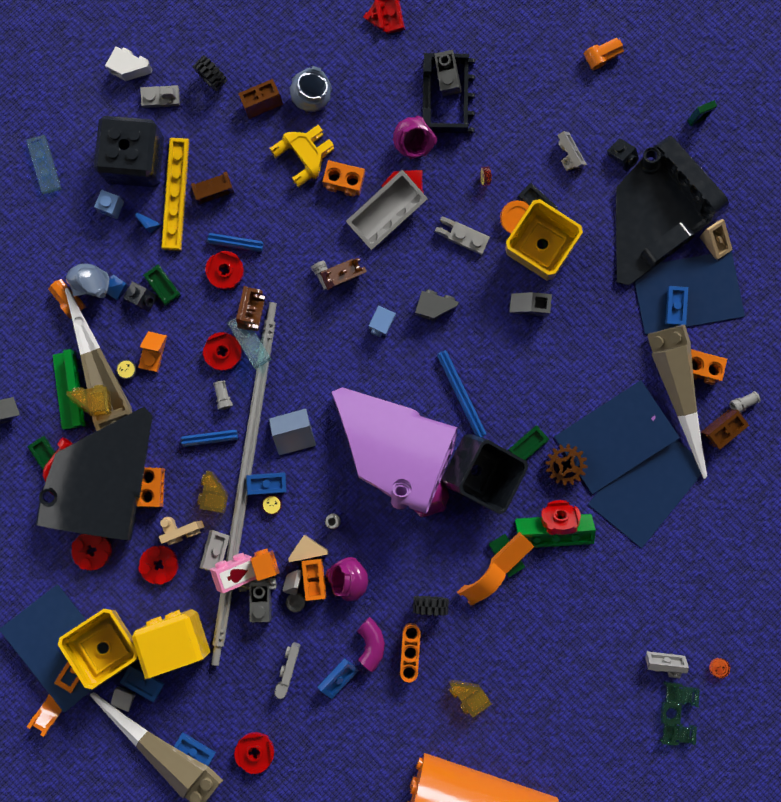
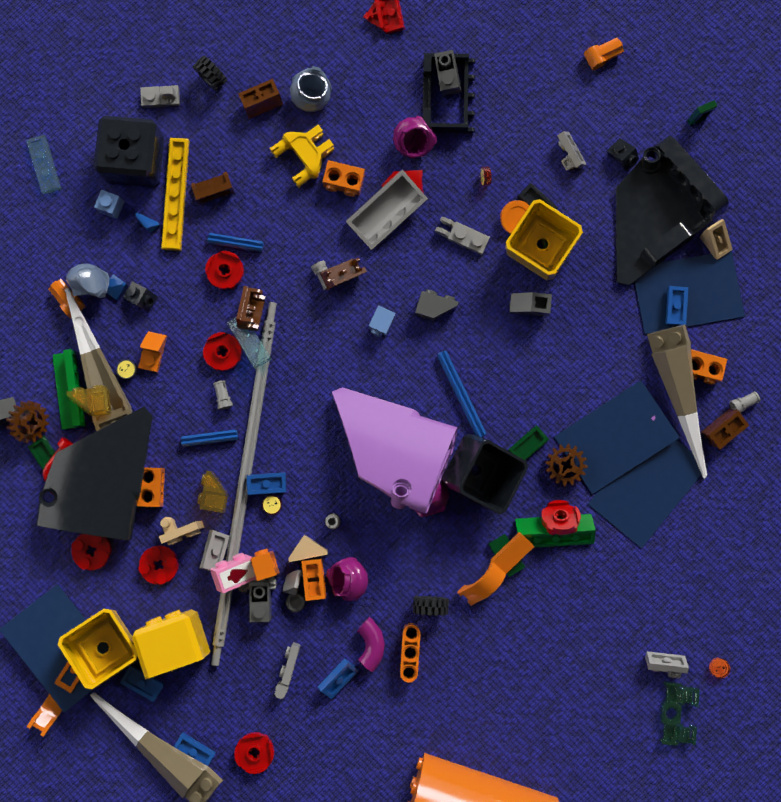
white slope [105,47,153,81] -> none
light grey slope [110,686,136,712] -> none
dark green tile [143,264,181,306] -> none
sand blue slope [269,409,316,455] -> none
clear yellow slope [449,680,492,718] -> none
none -> reddish brown gear [6,400,49,443]

